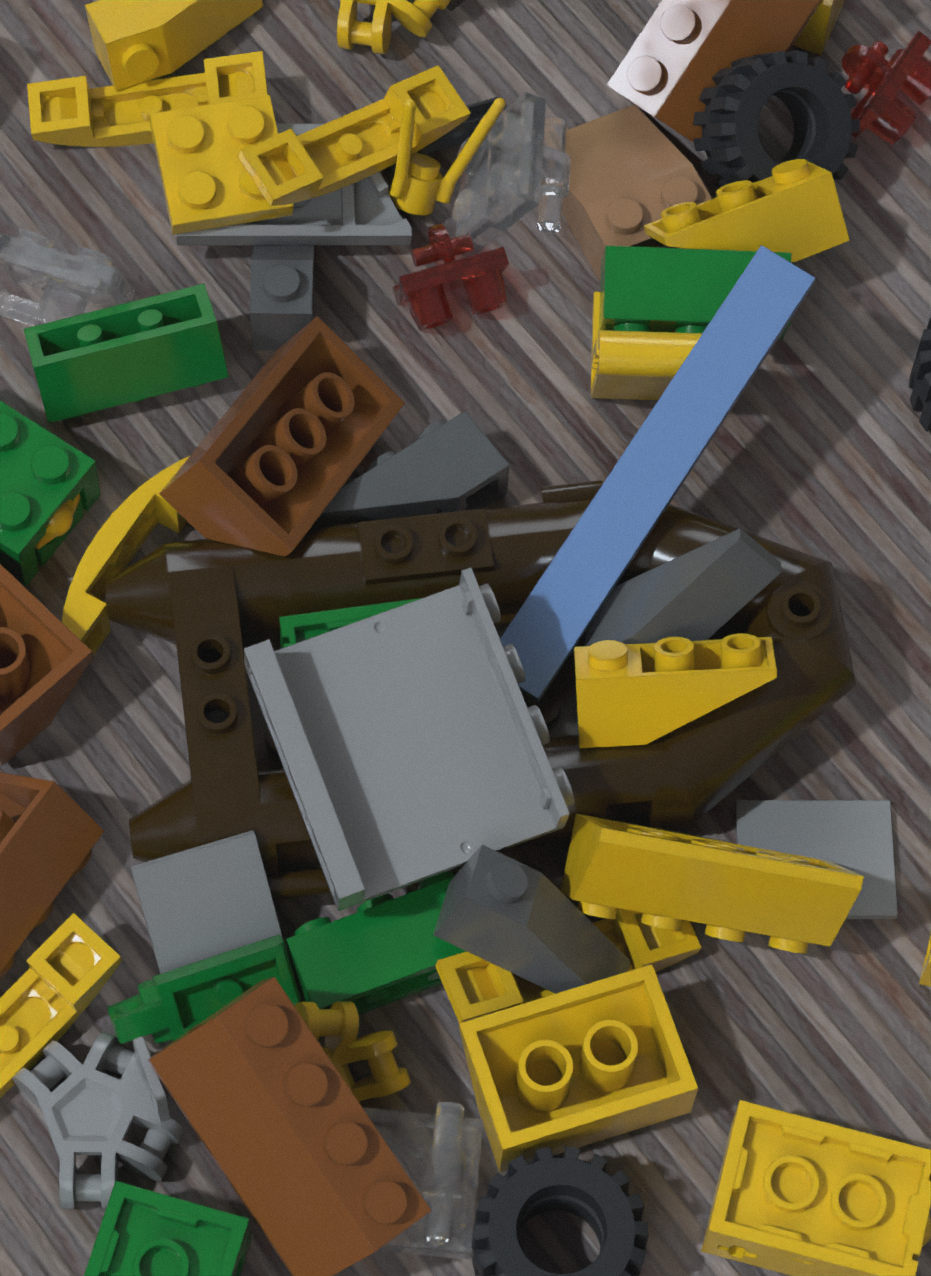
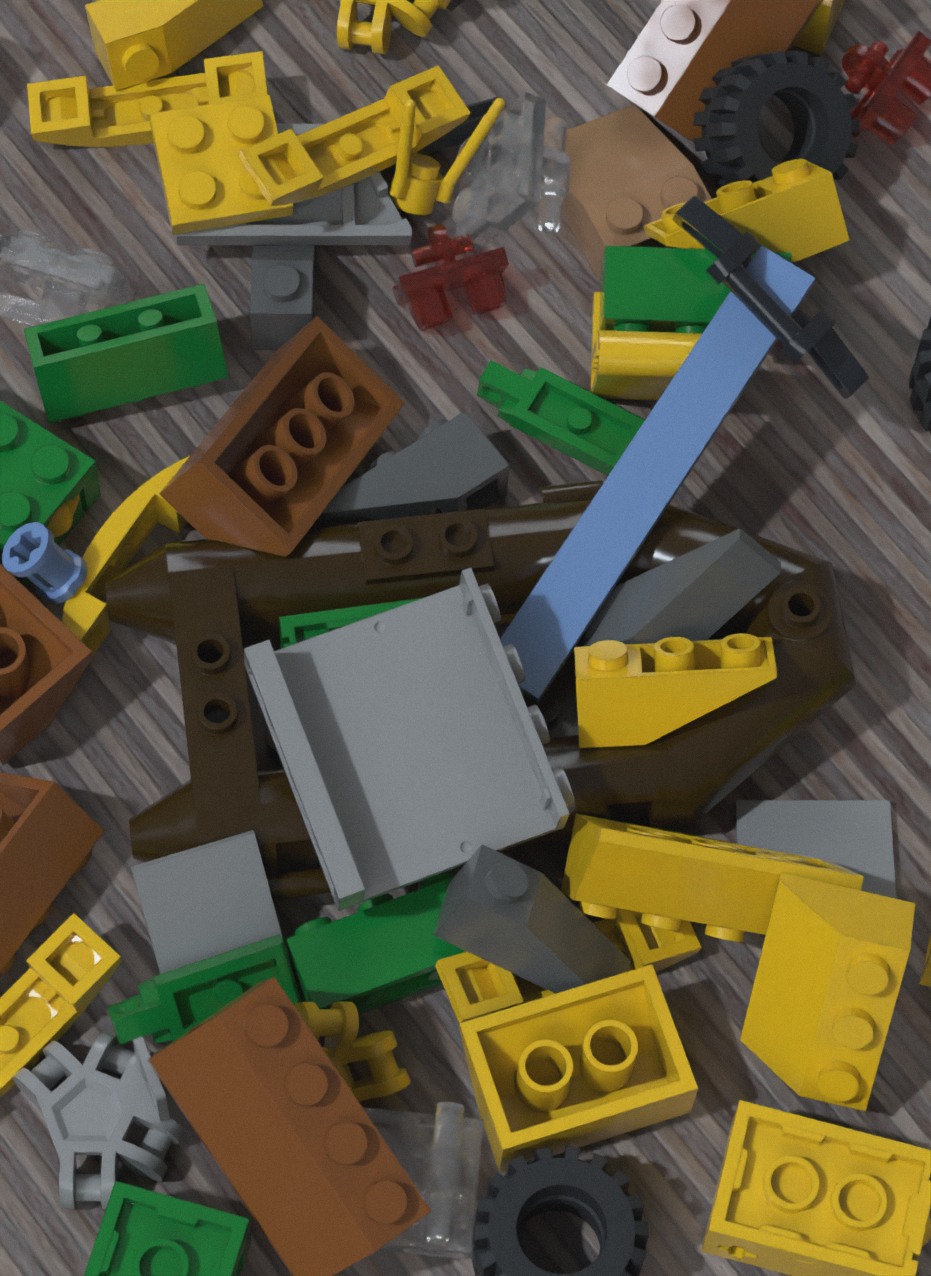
none -> medium blue bush [2,522,87,604]
none -> green hinge [477,360,645,476]
none -> black bar [672,196,869,399]
none -> yellow slope [740,872,915,1112]

